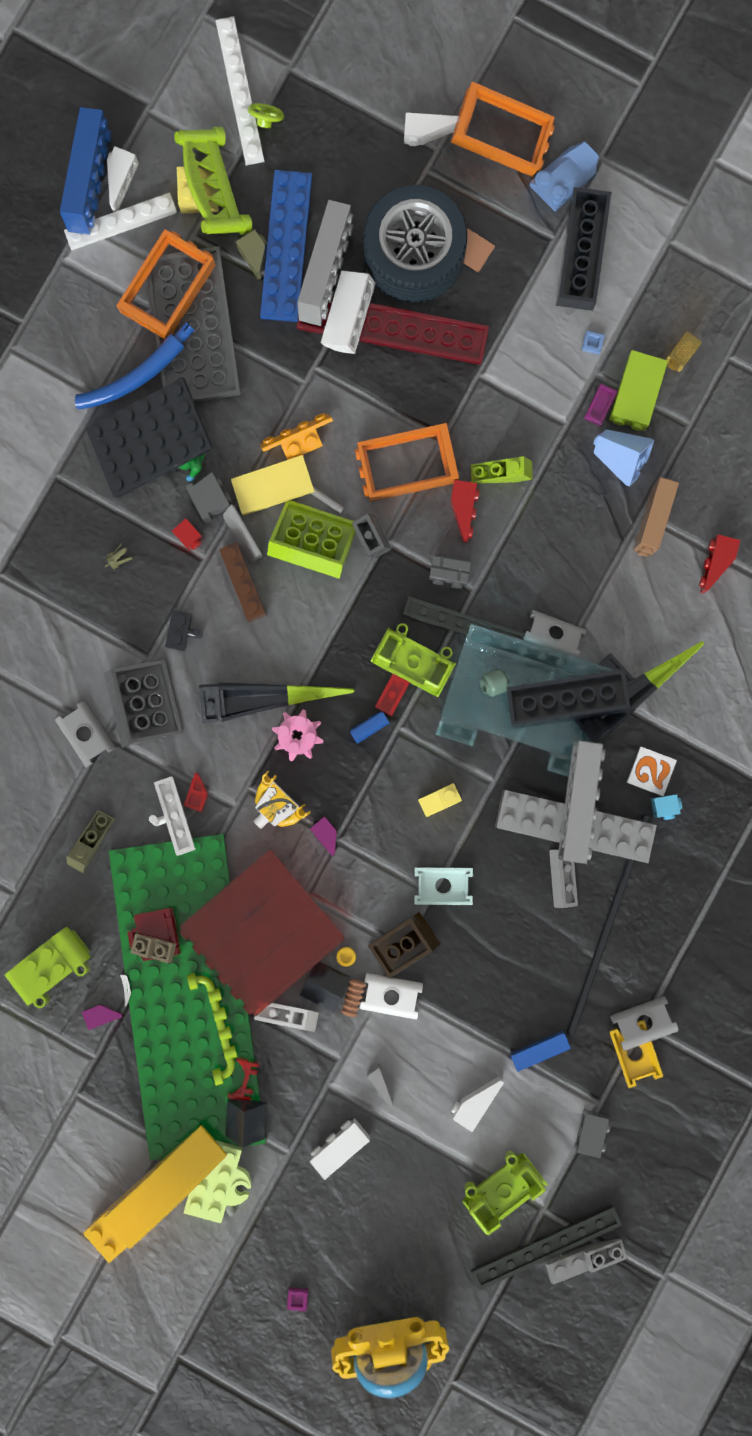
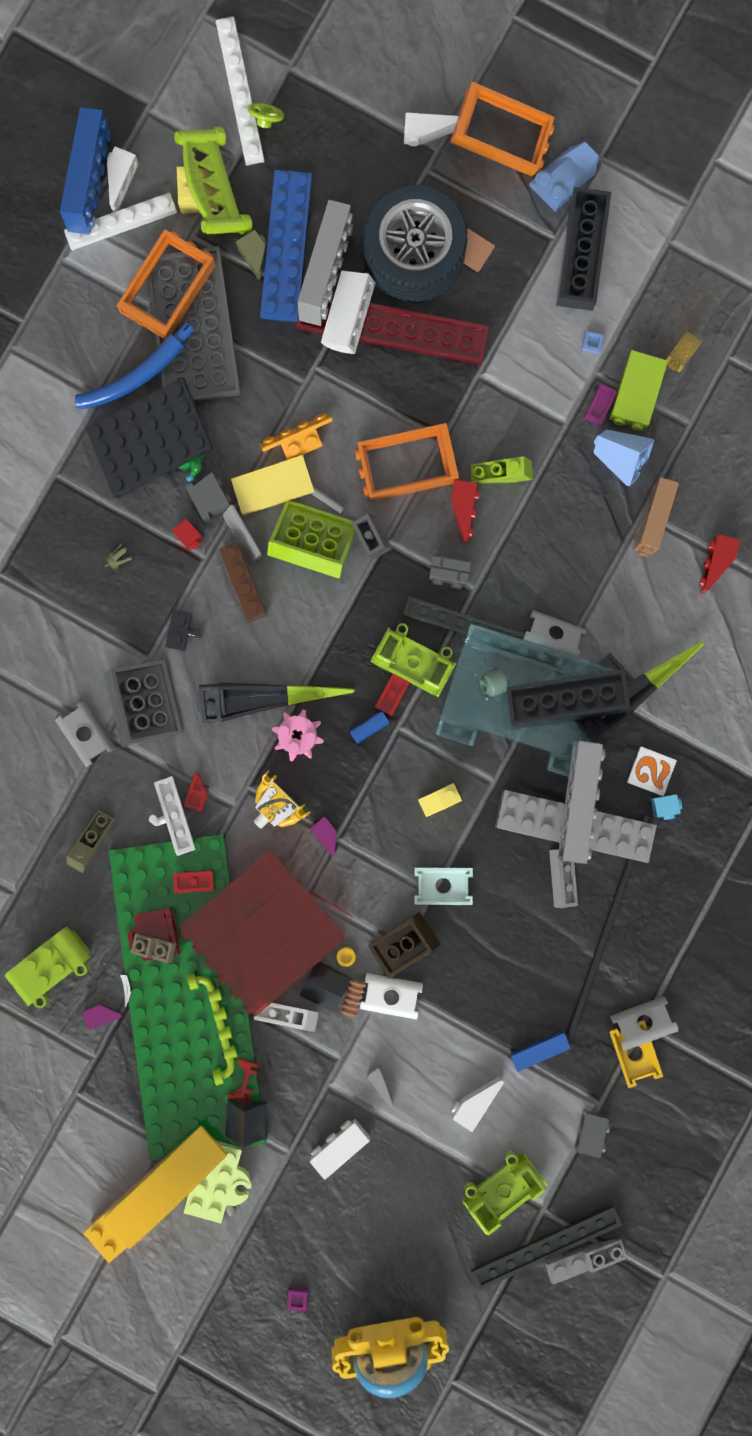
none -> red plate [173,871,214,893]

